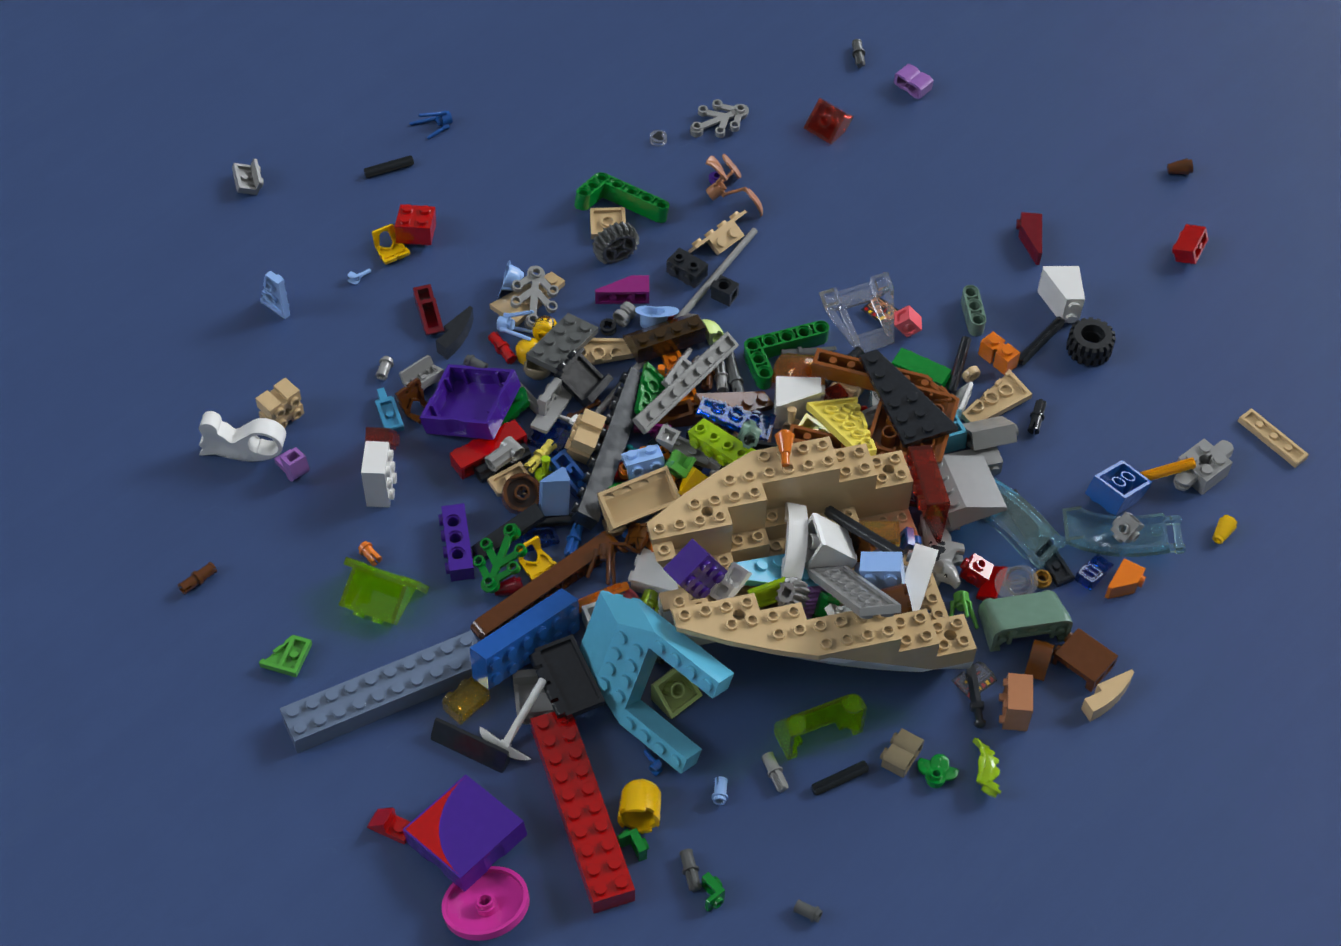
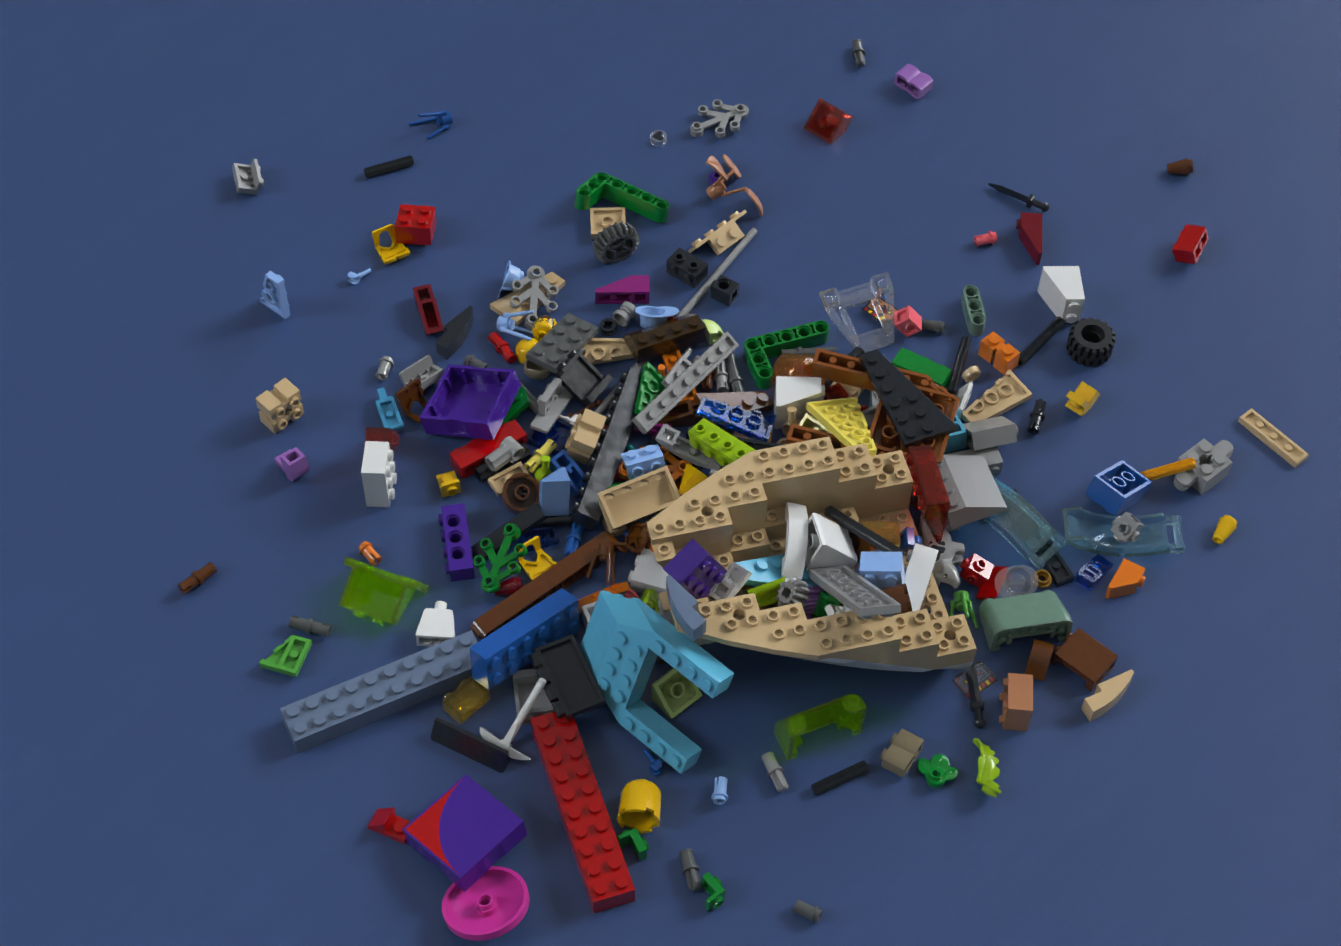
white animal [199,411,286,461] -> none
bright green panel [664,449,697,479] -> none
sand green piece [738,419,762,449] -> none
orange cone [774,429,795,467] -> none
none -> dark grey pin [289,615,331,637]
none -> white torso [416,601,455,647]
none -> yellow bracket [436,471,461,497]
none -> sand blue slope [666,575,706,641]
none -> dark grey pin [922,318,945,334]
none -> coral pin [974,231,998,247]
none -> black sword [988,183,1049,212]
none -> yellow brick [1065,381,1100,416]

